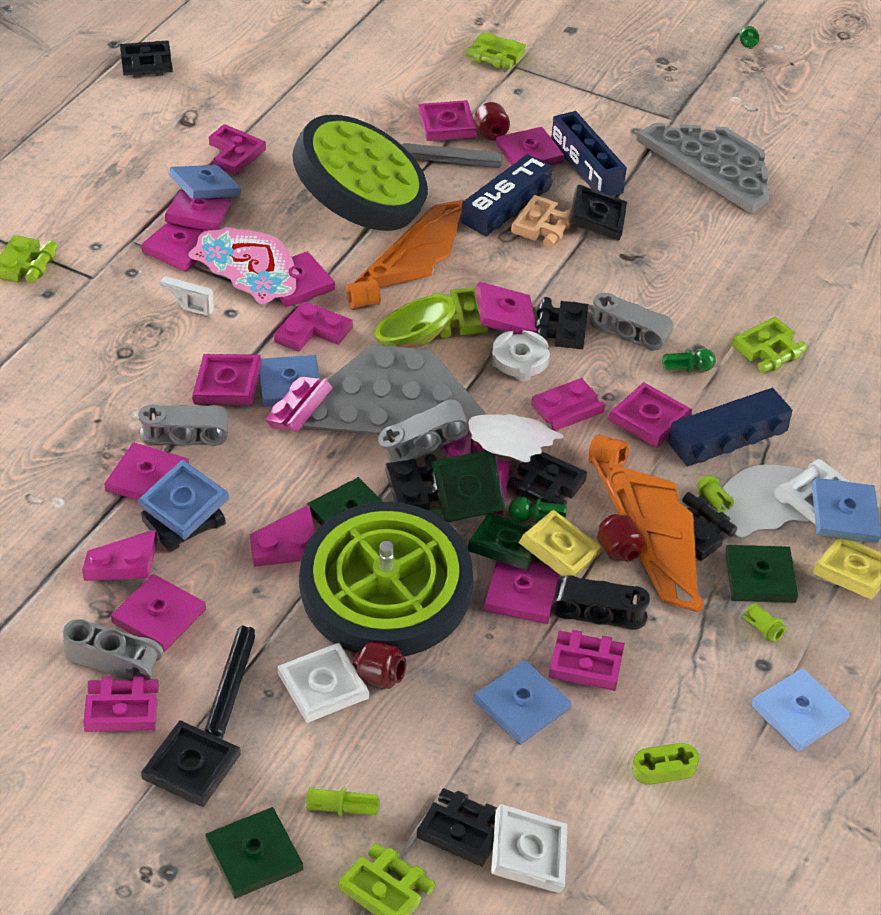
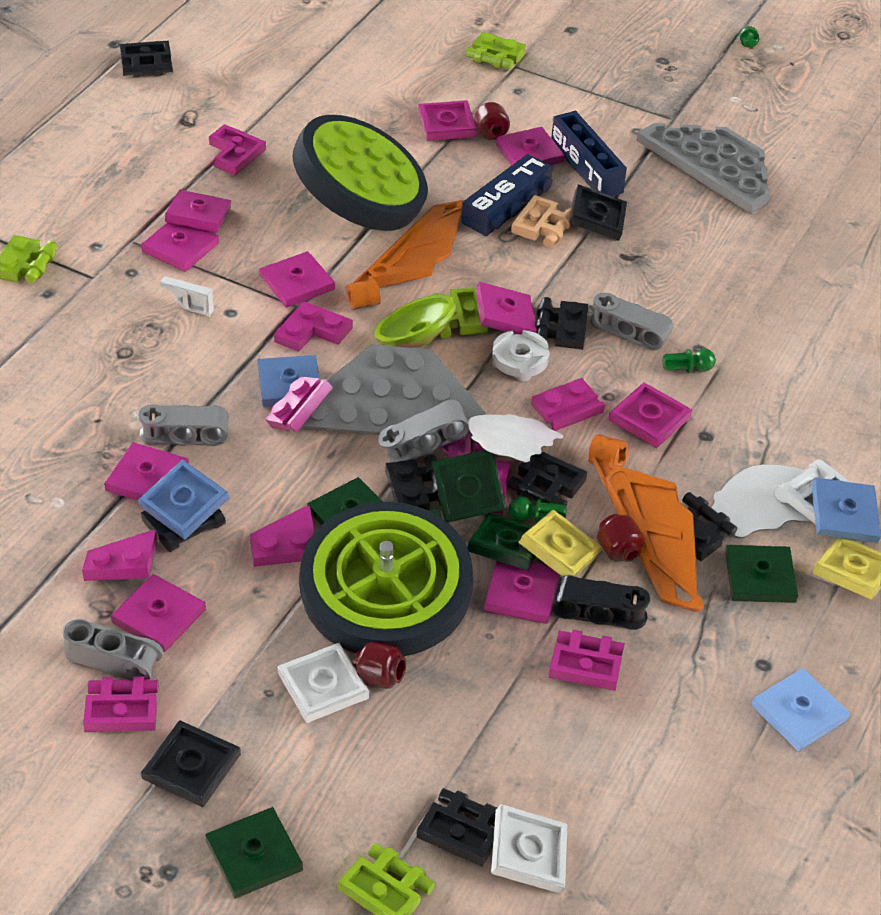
medium blue plate [169,165,241,199] -> none
sticker [188,227,299,305] -> none
dark pink plate [192,354,262,405] -> none
black axle [204,625,255,739] -> none
lime axle [306,787,380,817] -> none
light grey axle [402,143,502,168] -> none
medium blue plate [474,660,571,745] -> none
lime beam [632,743,699,785] -> none
dark blue brick [668,387,793,467] -> none
lime pin [697,475,734,513] -> none
lime plate [732,316,807,373] -> none
lime pin [743,603,787,642] -> none

